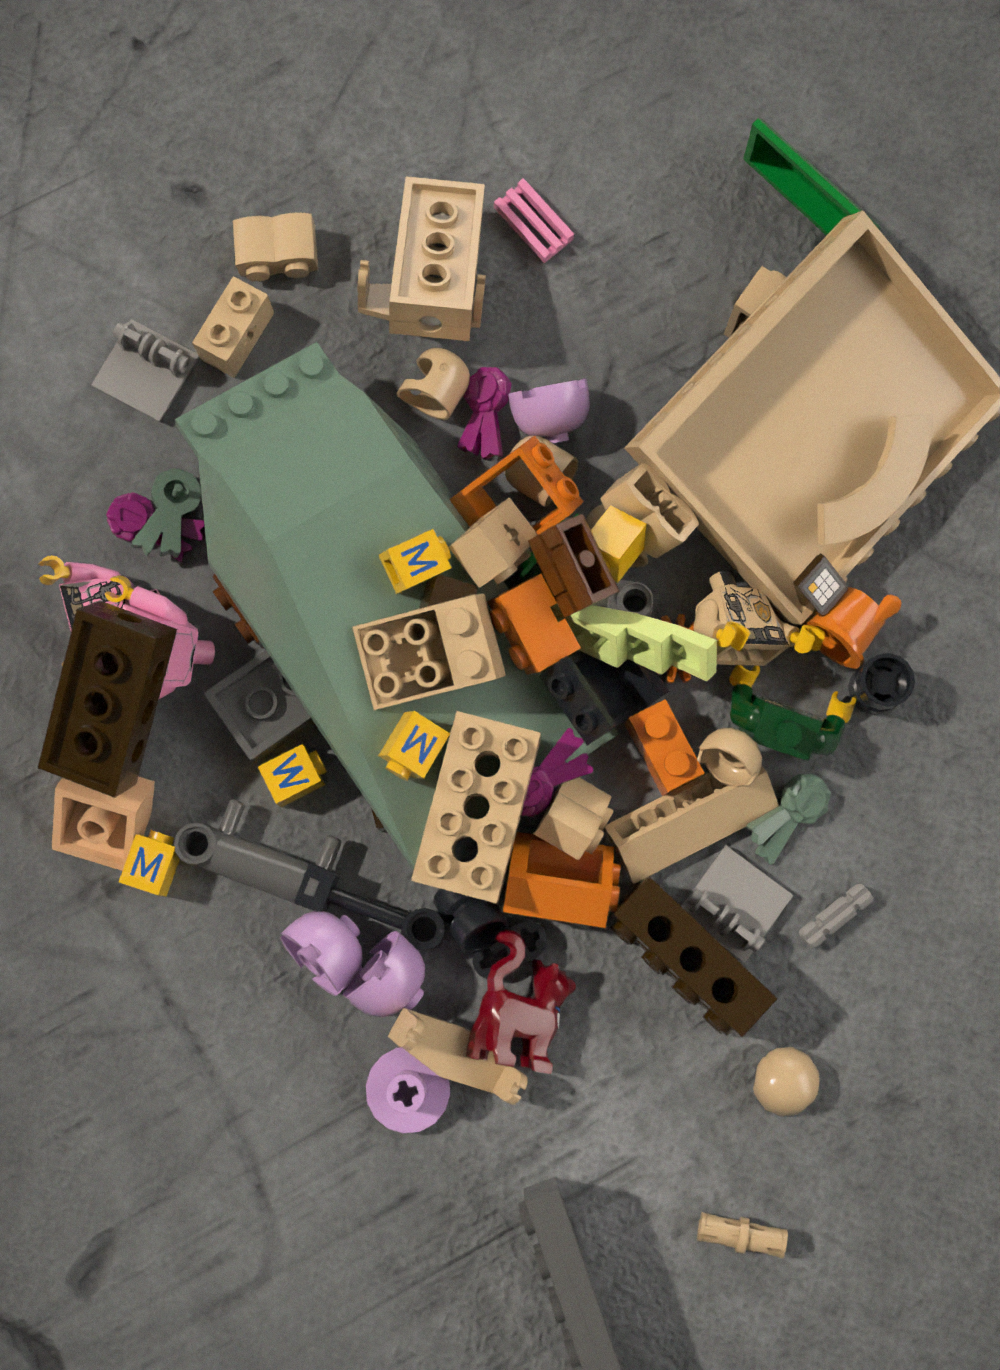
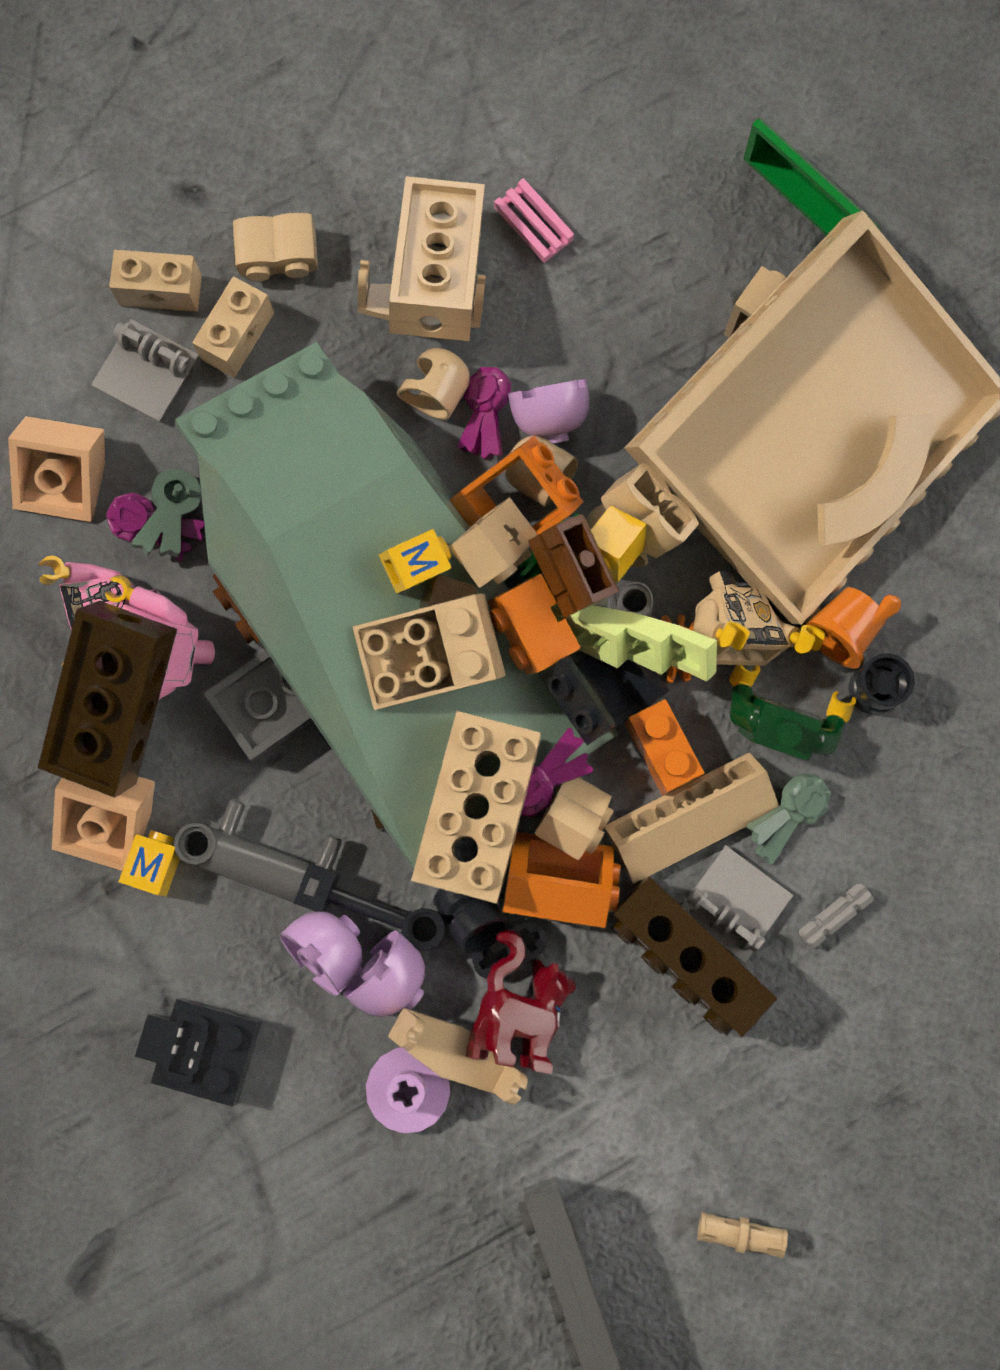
yellow brick [258,744,327,807] -> none
yellow brick [378,711,450,781] -> none
tan hair [697,728,762,787] -> none
tan hair [753,1047,820,1117] -> none
slope [793,553,848,617] -> none
none -> light nougat slope [8,416,105,522]
none -> tan brick [109,250,202,312]
none -> black piece [135,998,262,1107]

